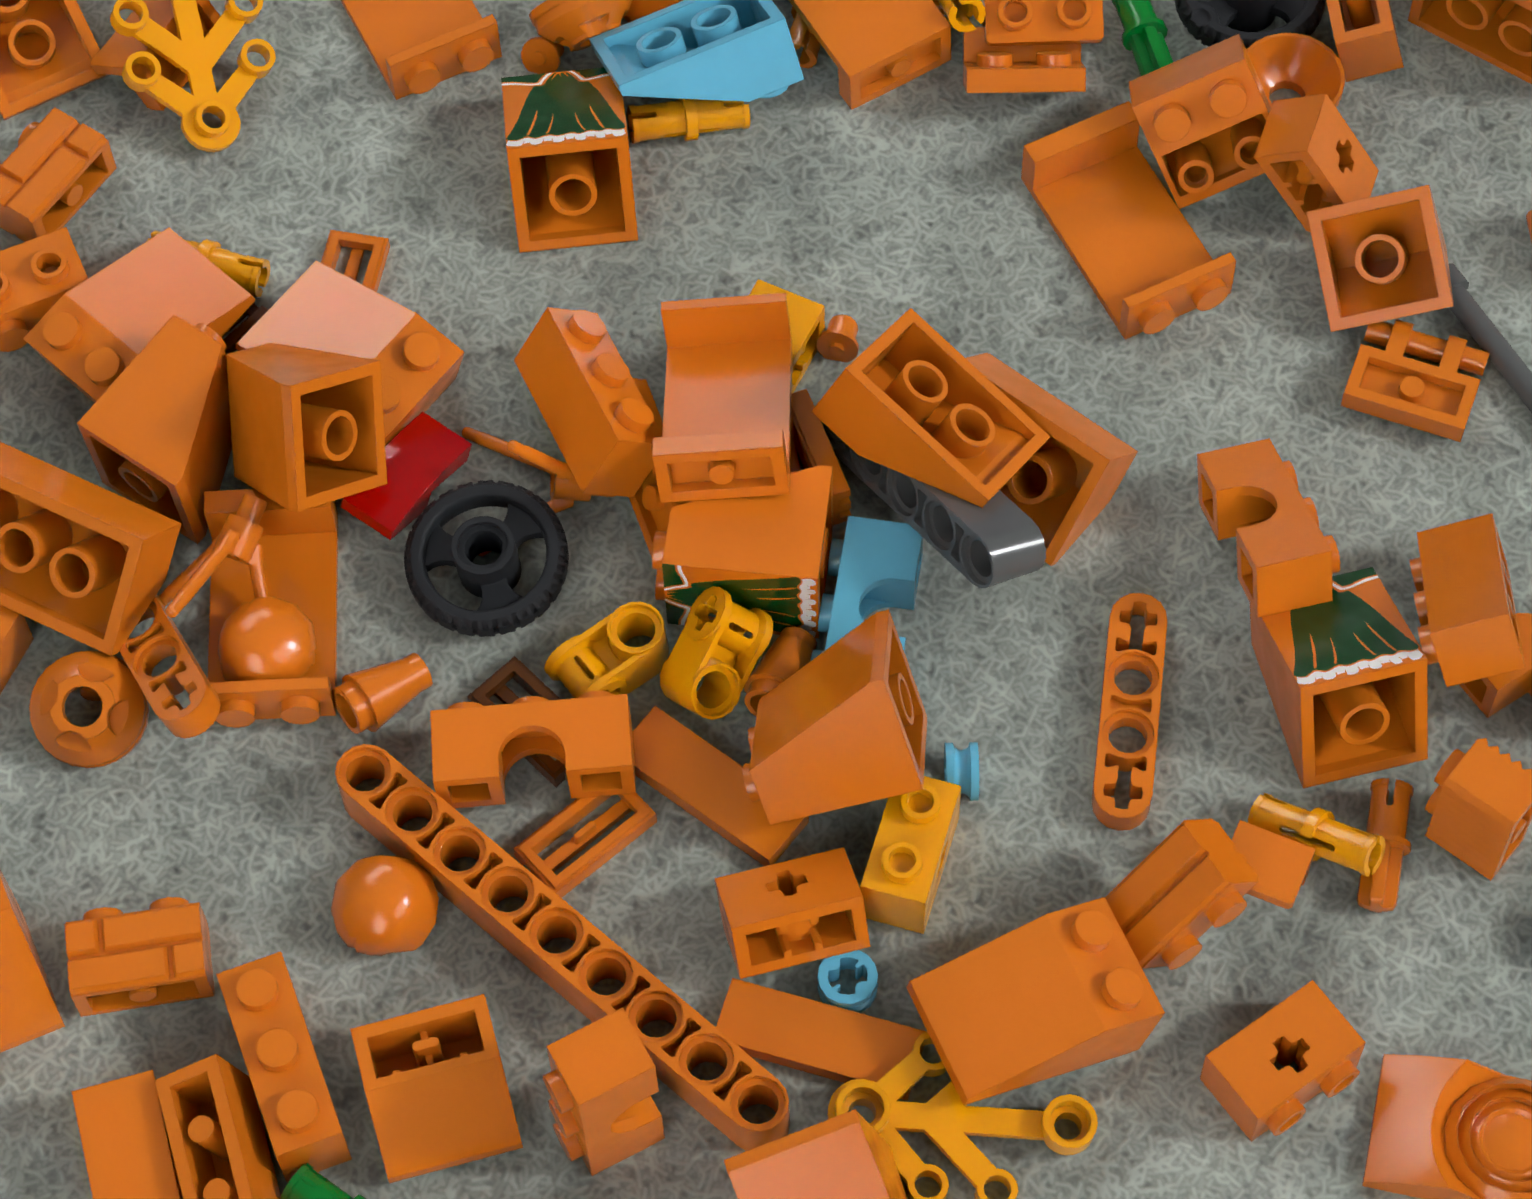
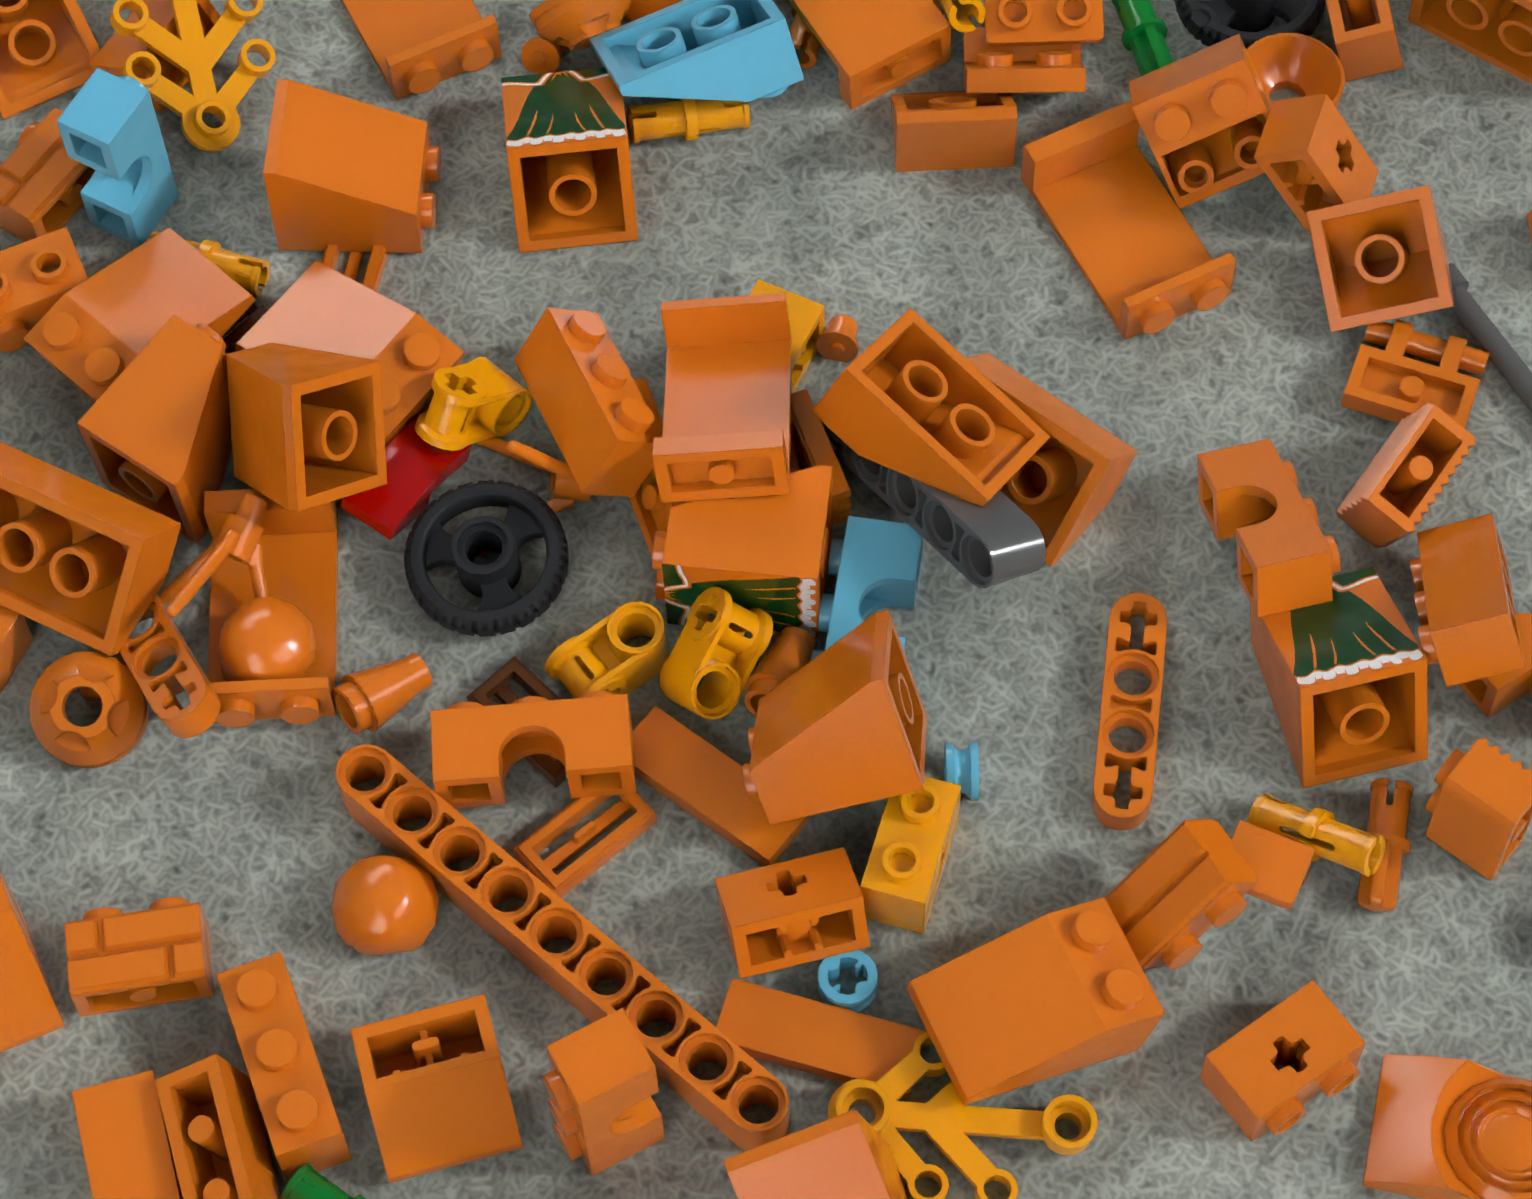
none -> medium azure arch [56,68,179,247]
none -> orange slope [263,79,442,253]
none -> light orange piece [415,357,533,451]
none -> orange slope [890,90,1017,172]
none -> orange brick [1336,402,1476,548]

